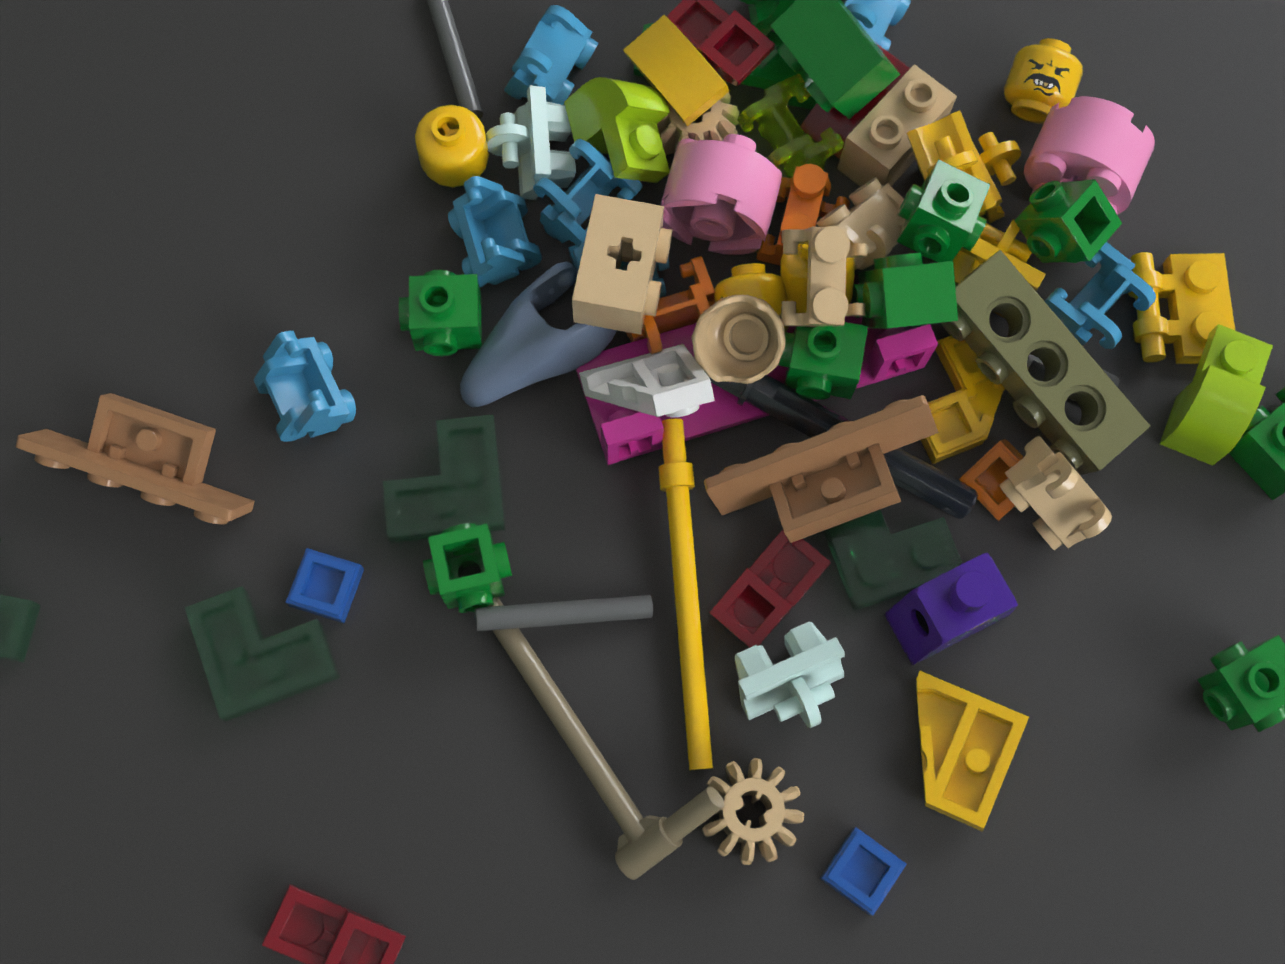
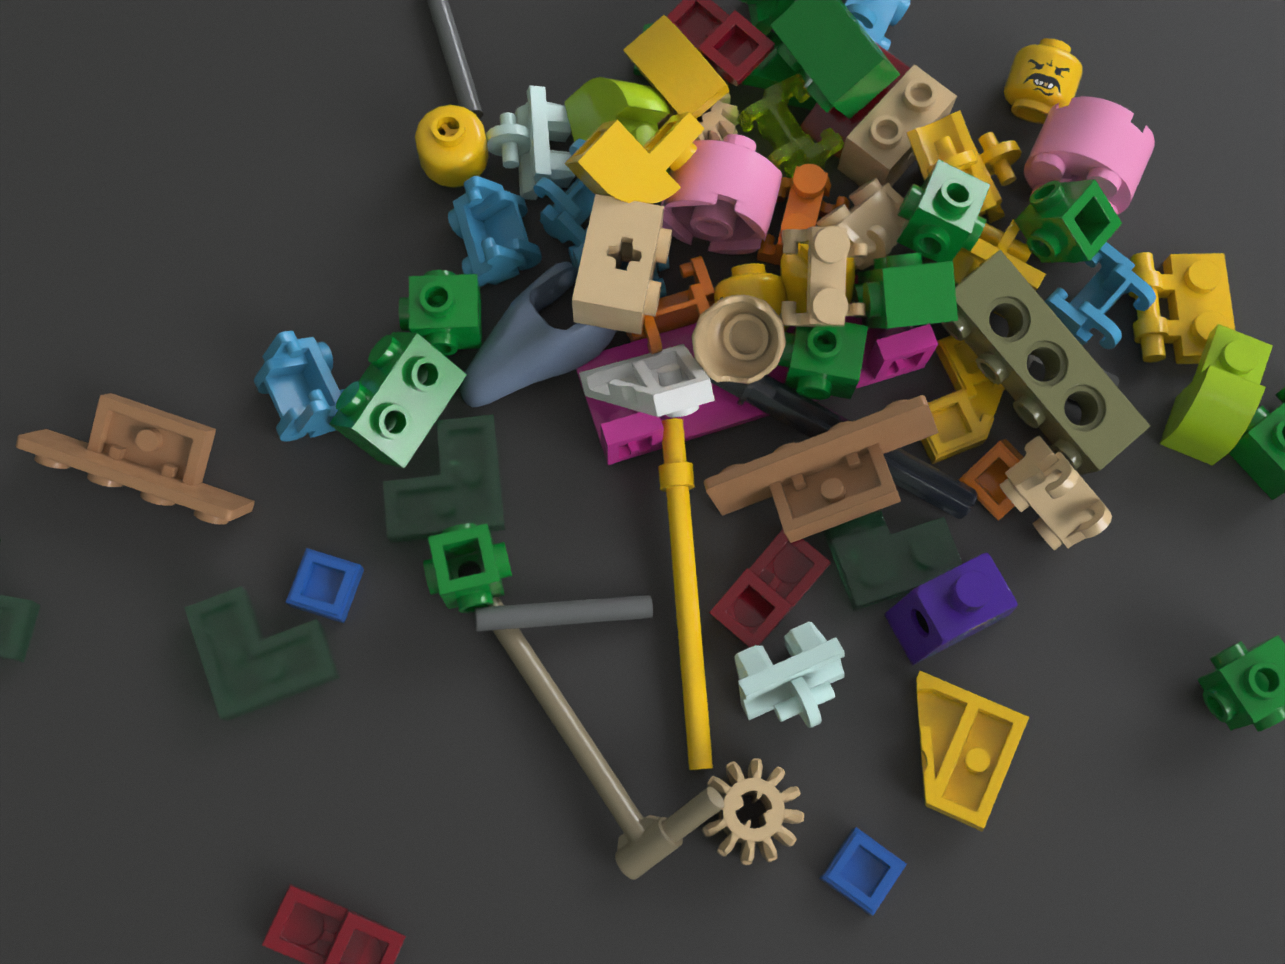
dark azure piece [504,5,598,105] -> none
none -> brick [329,332,467,468]
none -> yellow brick [565,112,705,204]

